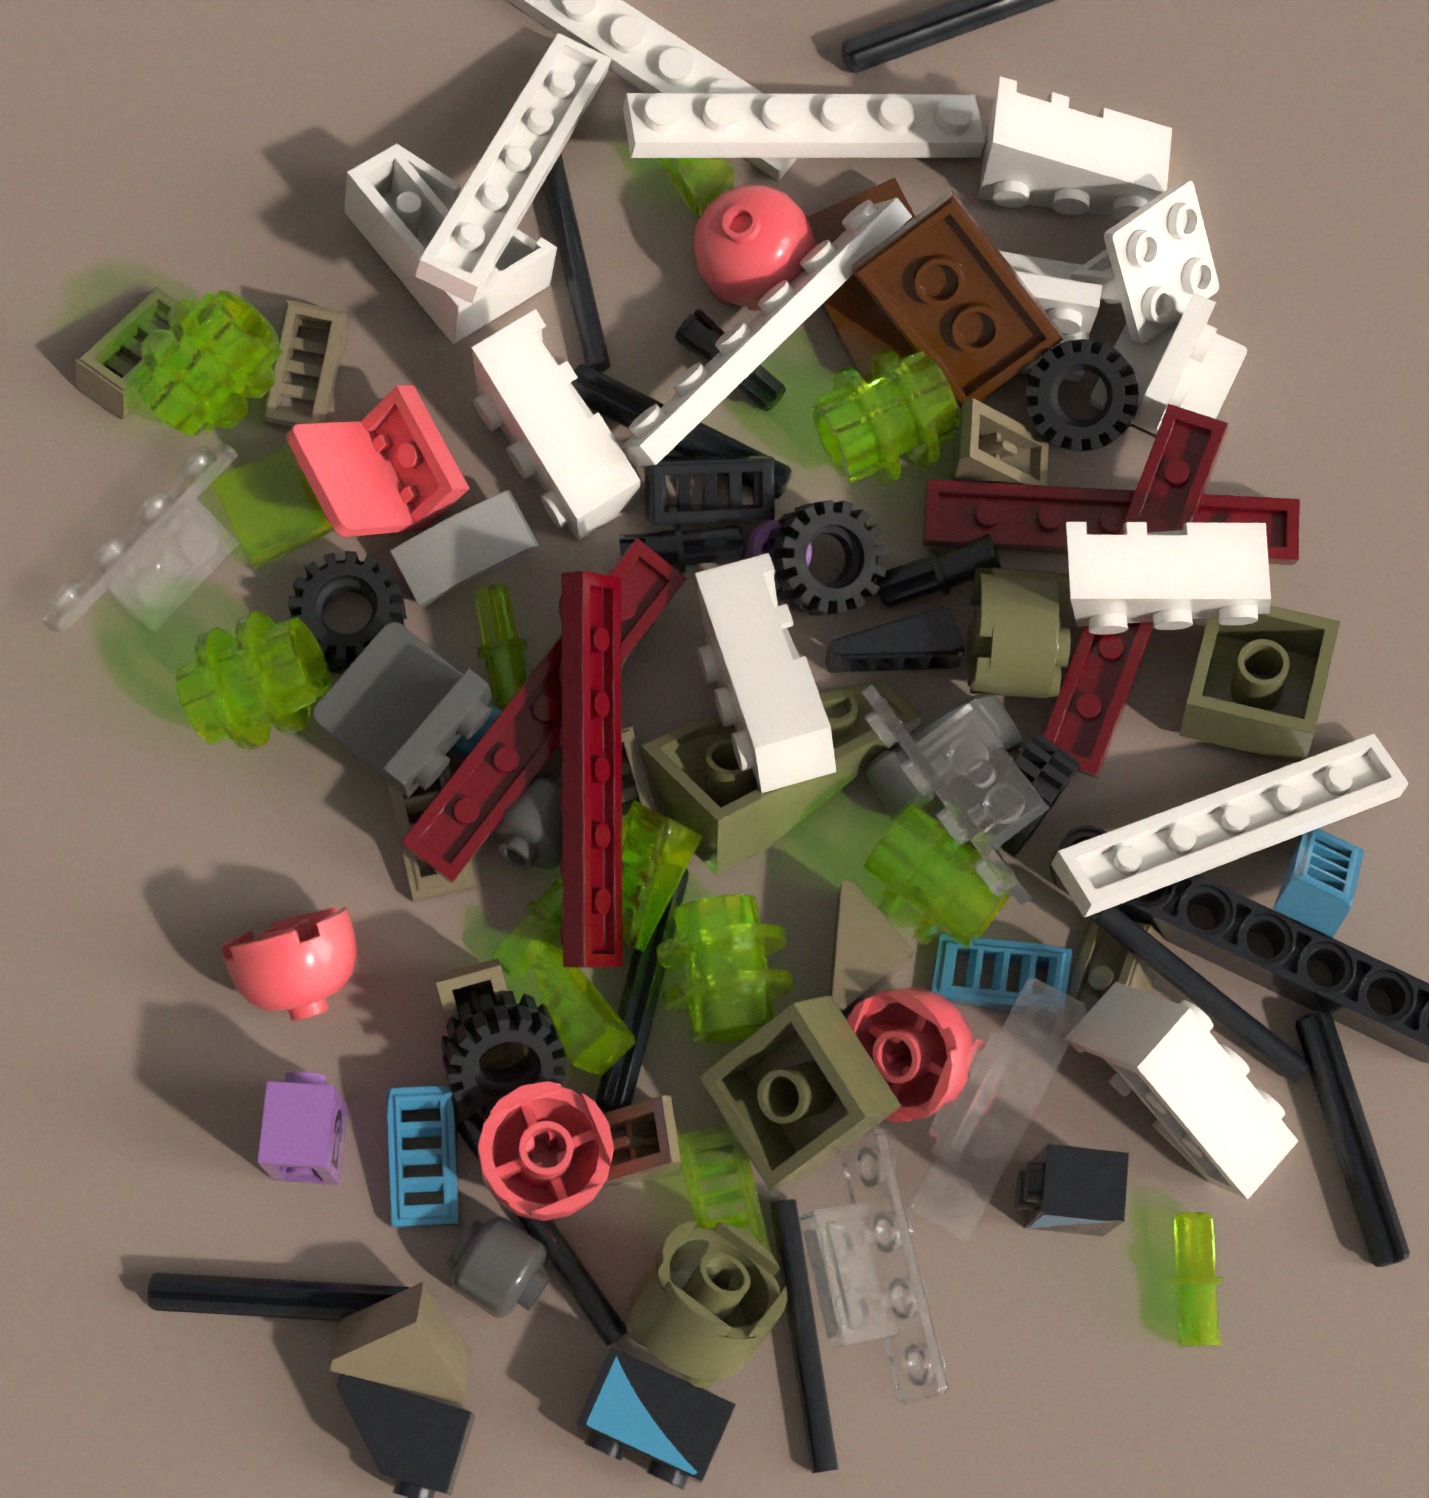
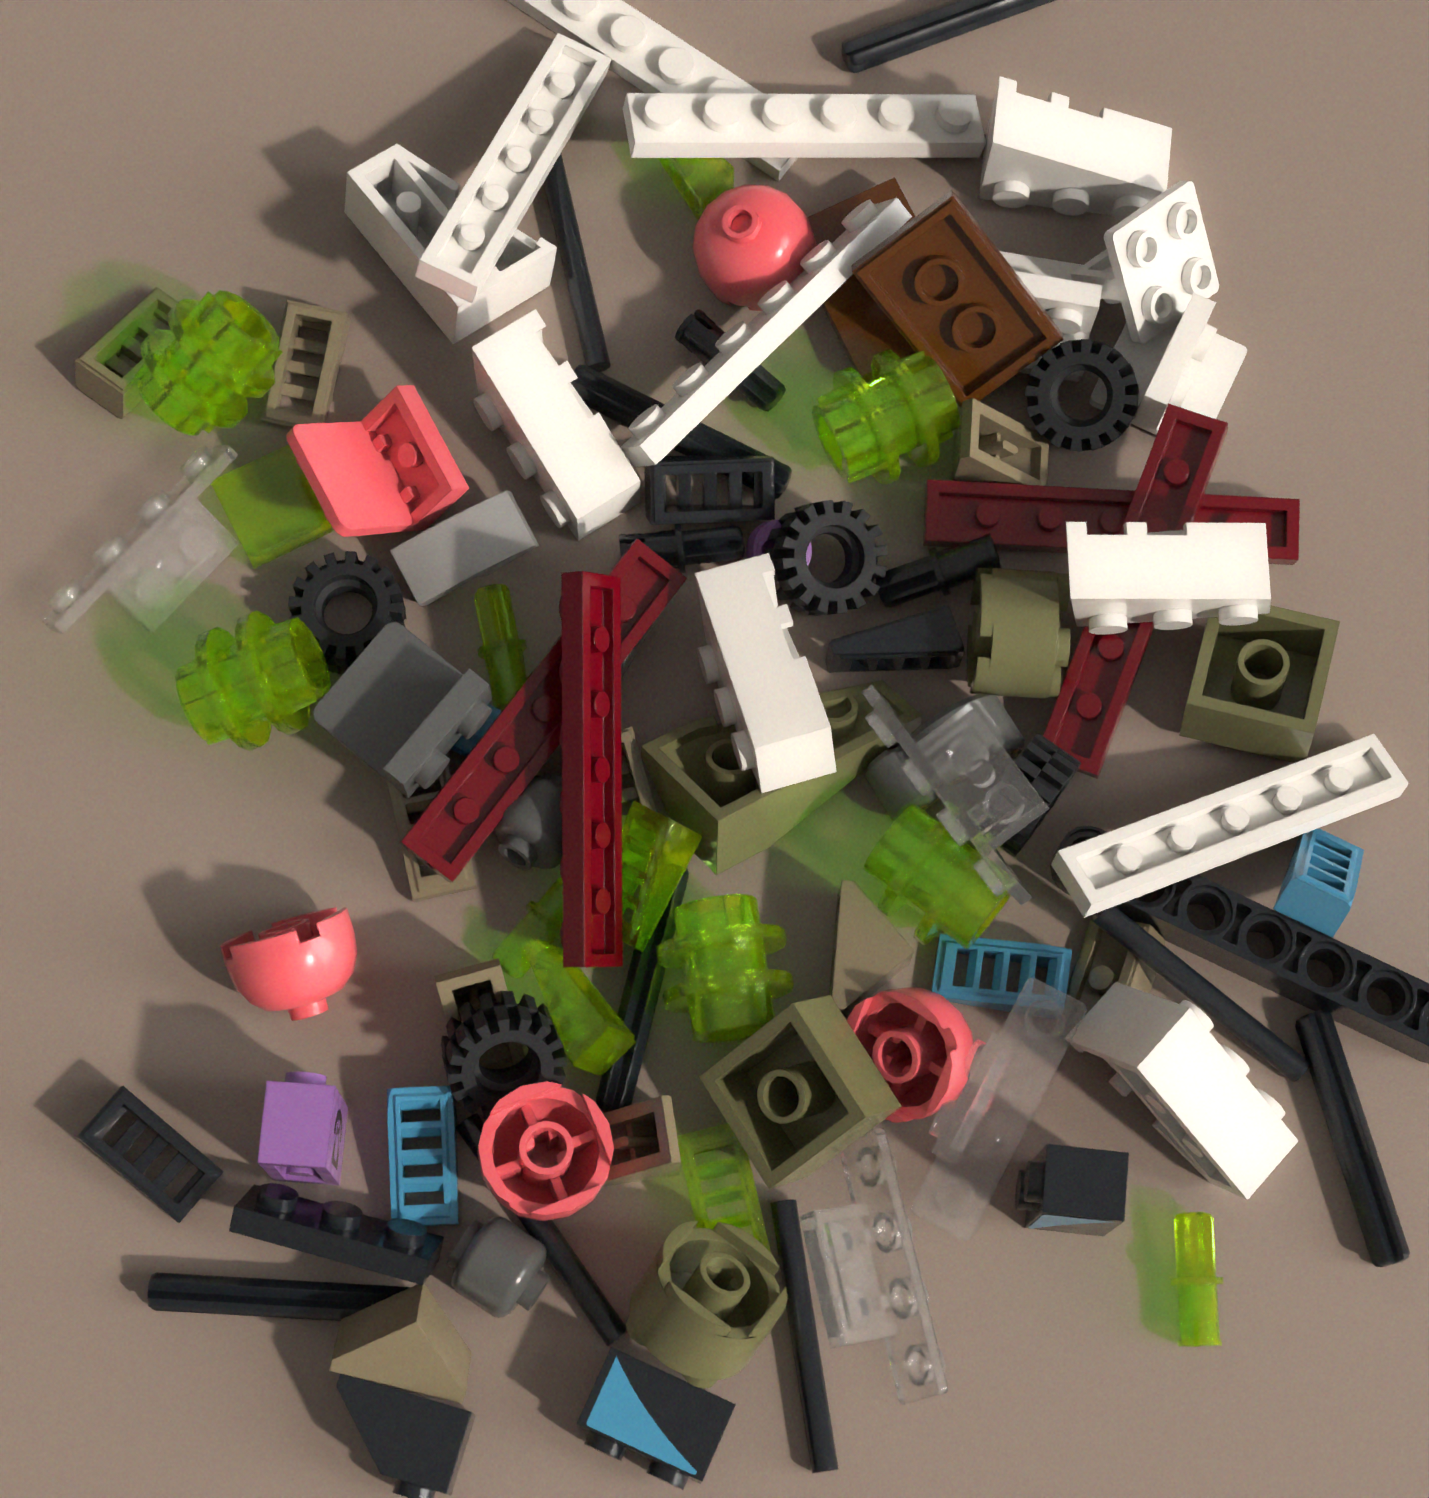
none -> black slope [76,1085,223,1223]
none -> black plate [229,1183,444,1285]

